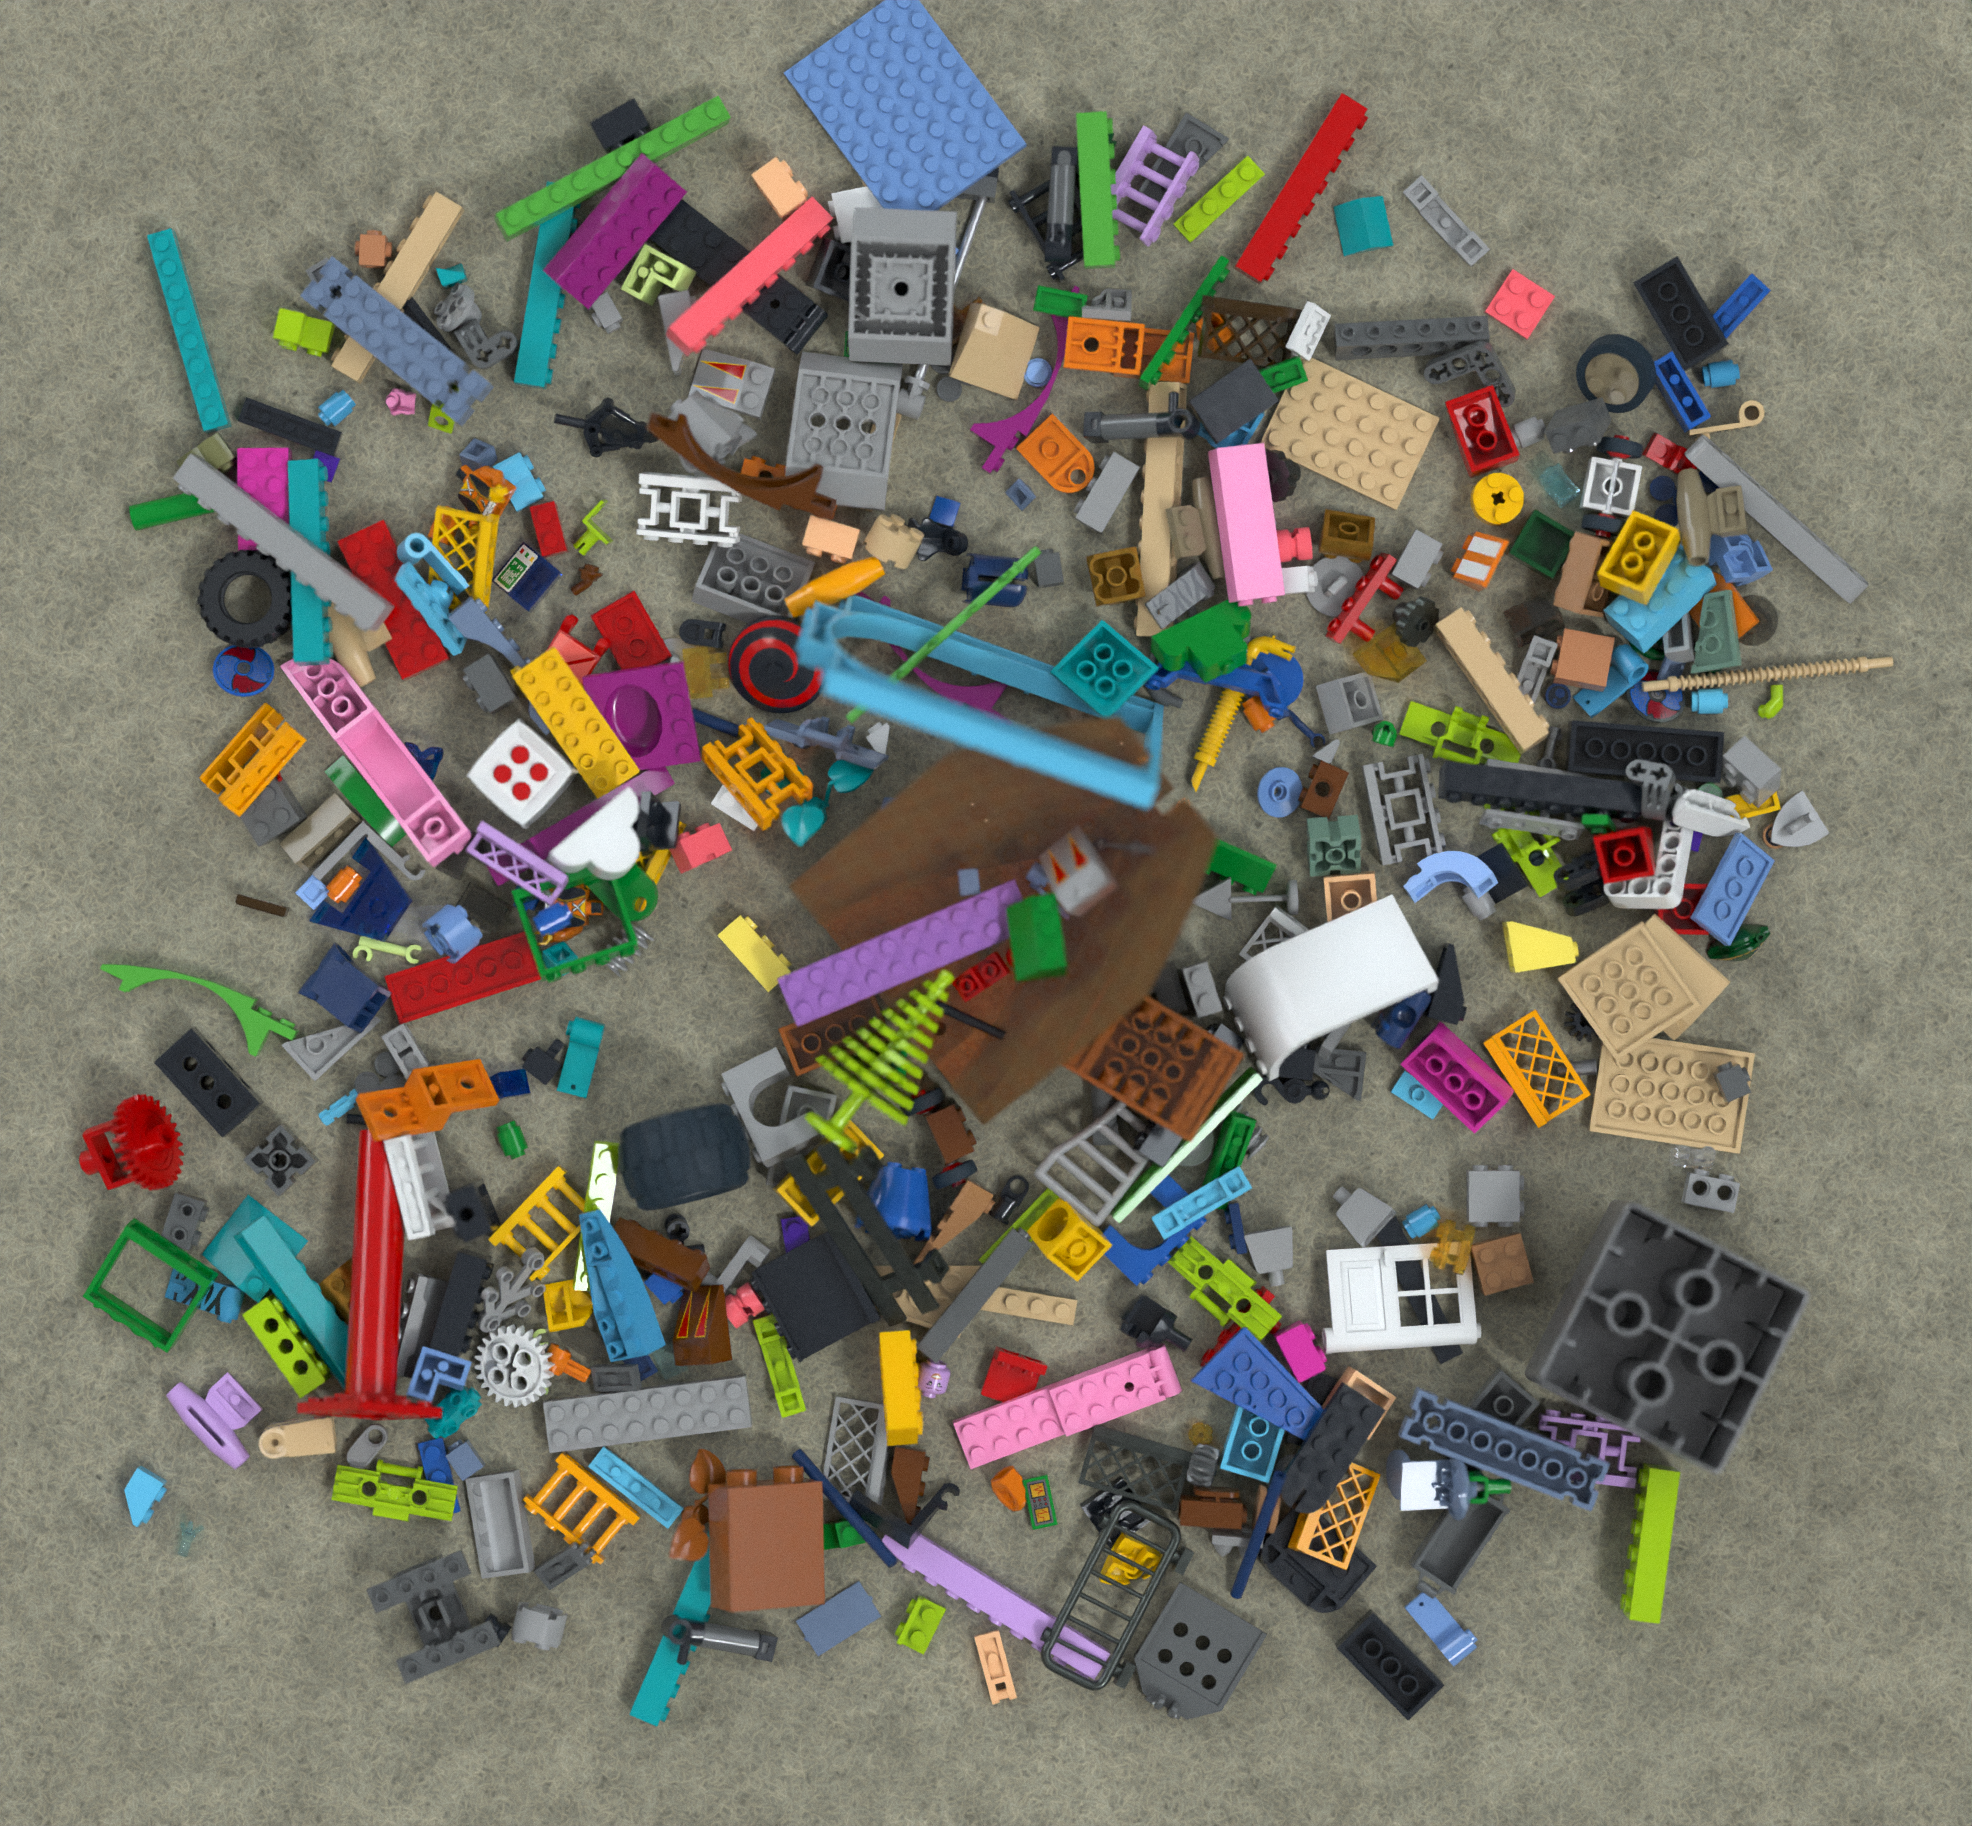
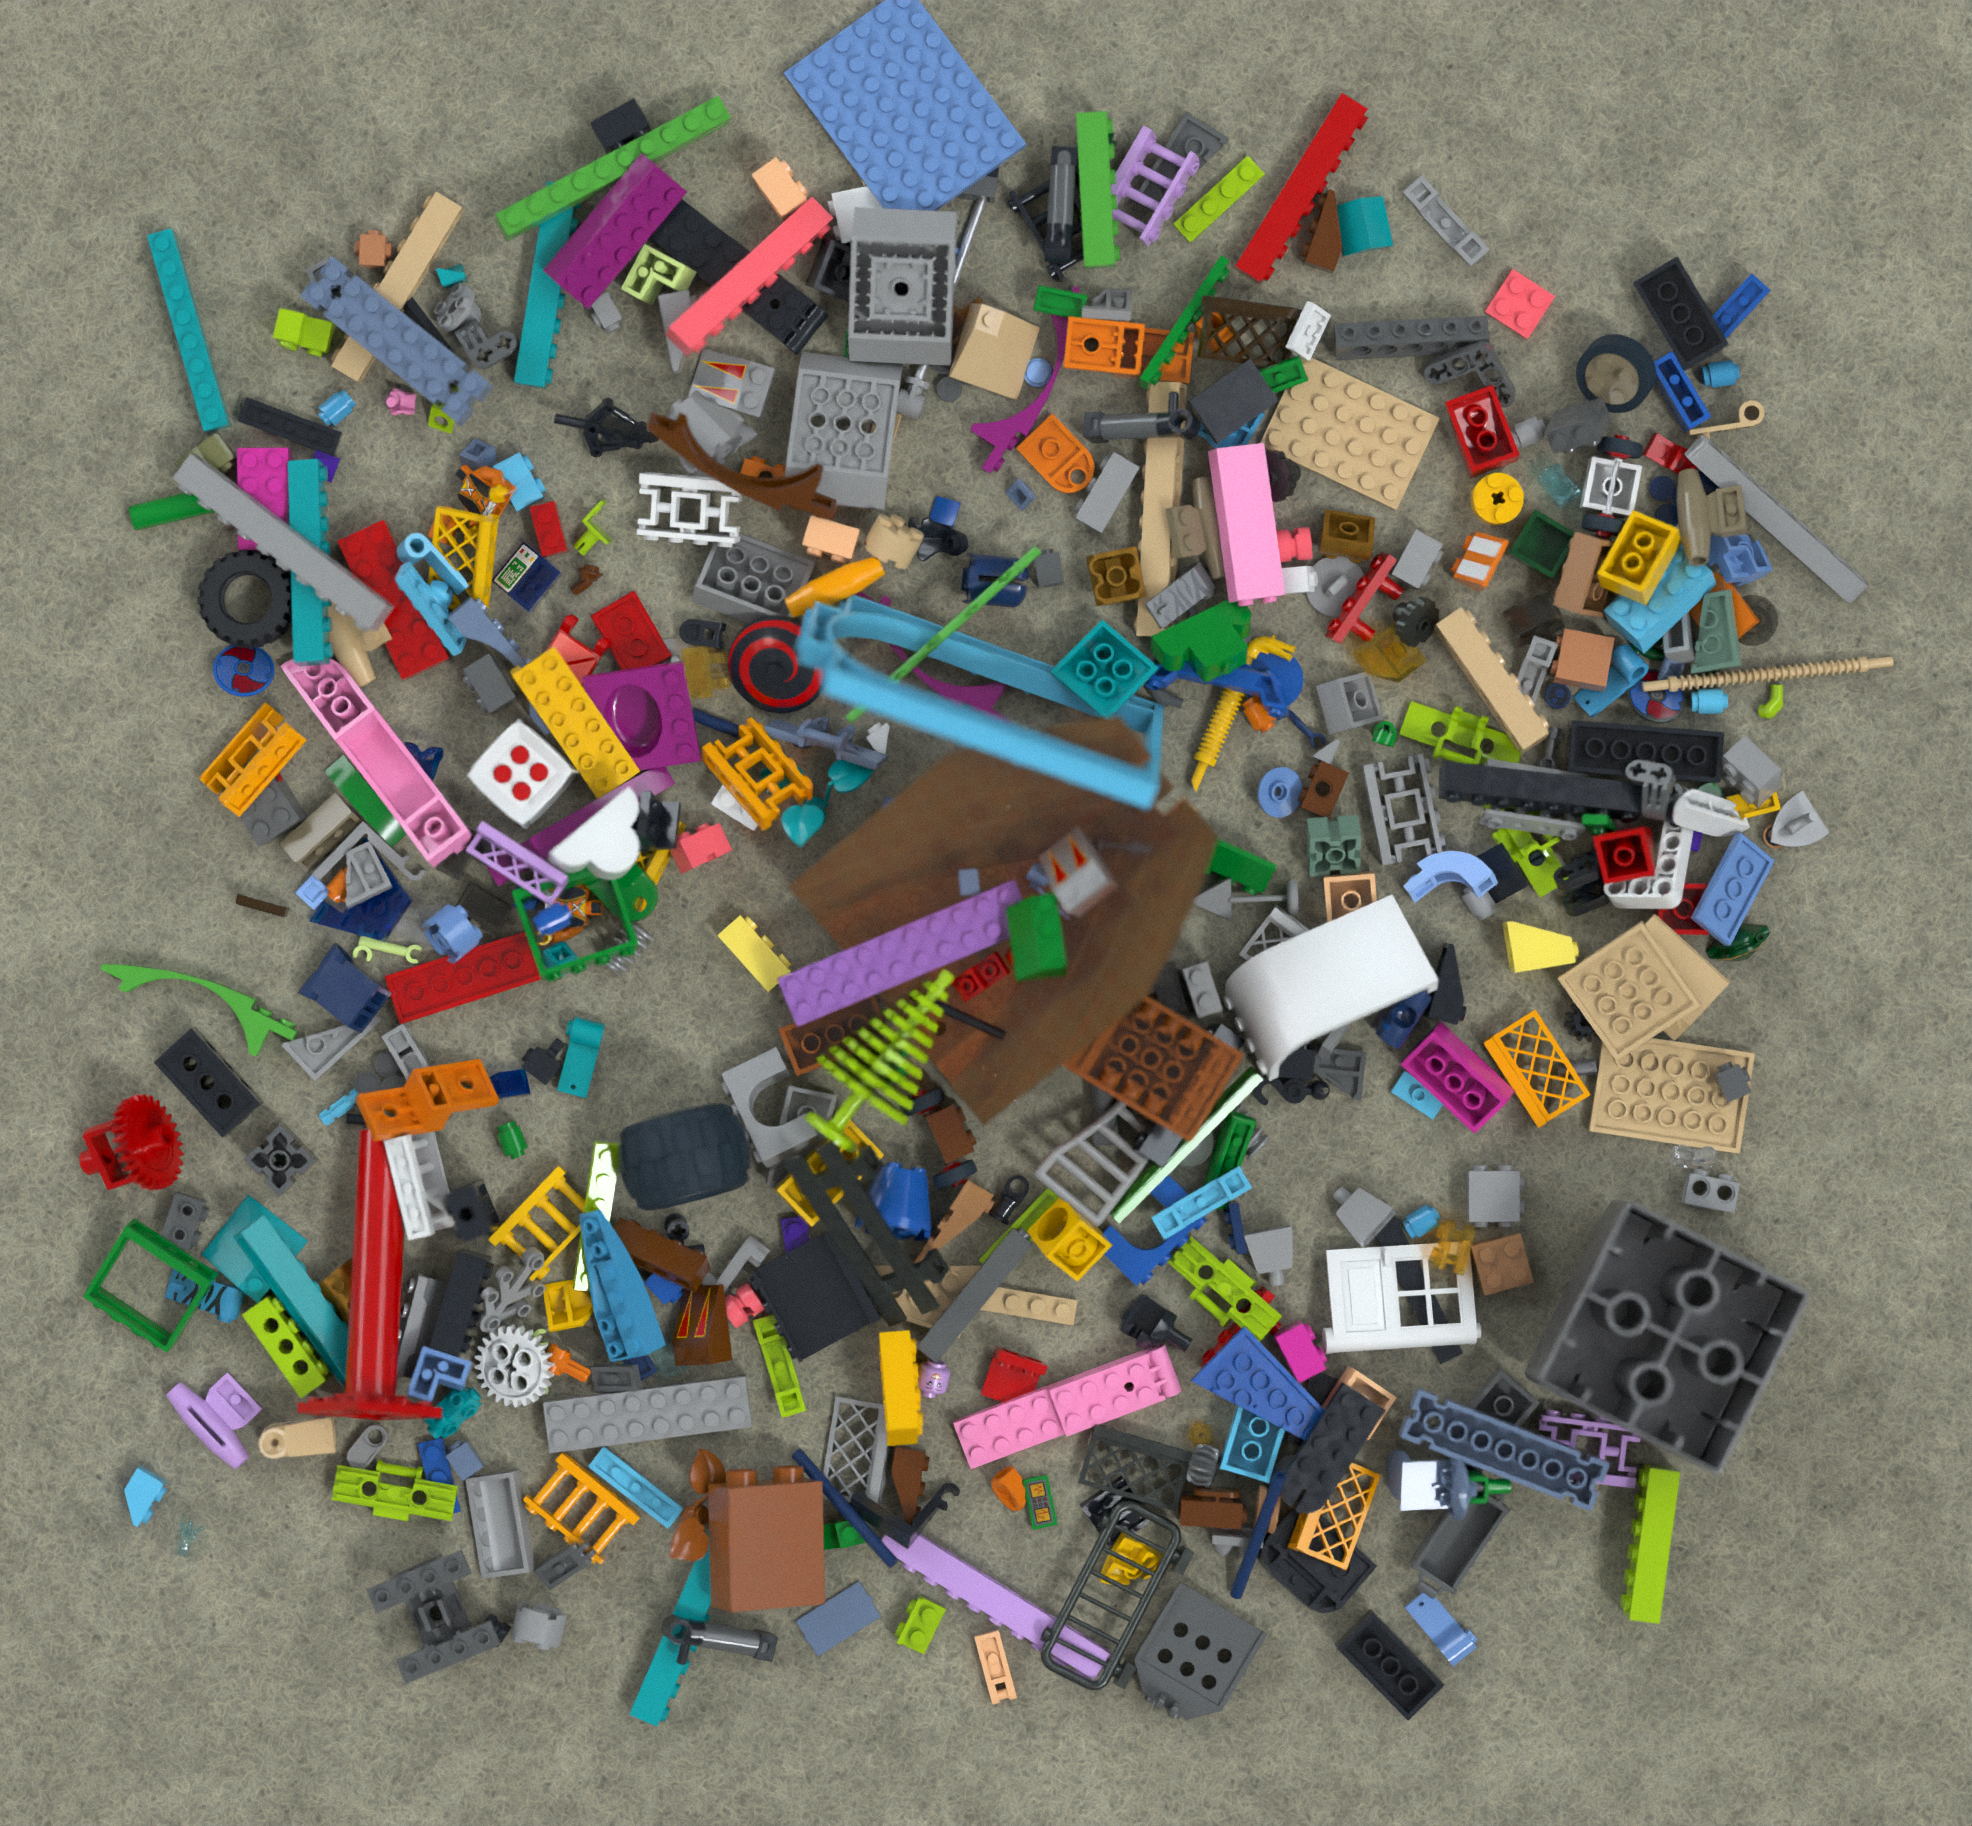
none -> light grey wing [345,841,392,909]
none -> reddish brown slope [1301,189,1342,274]

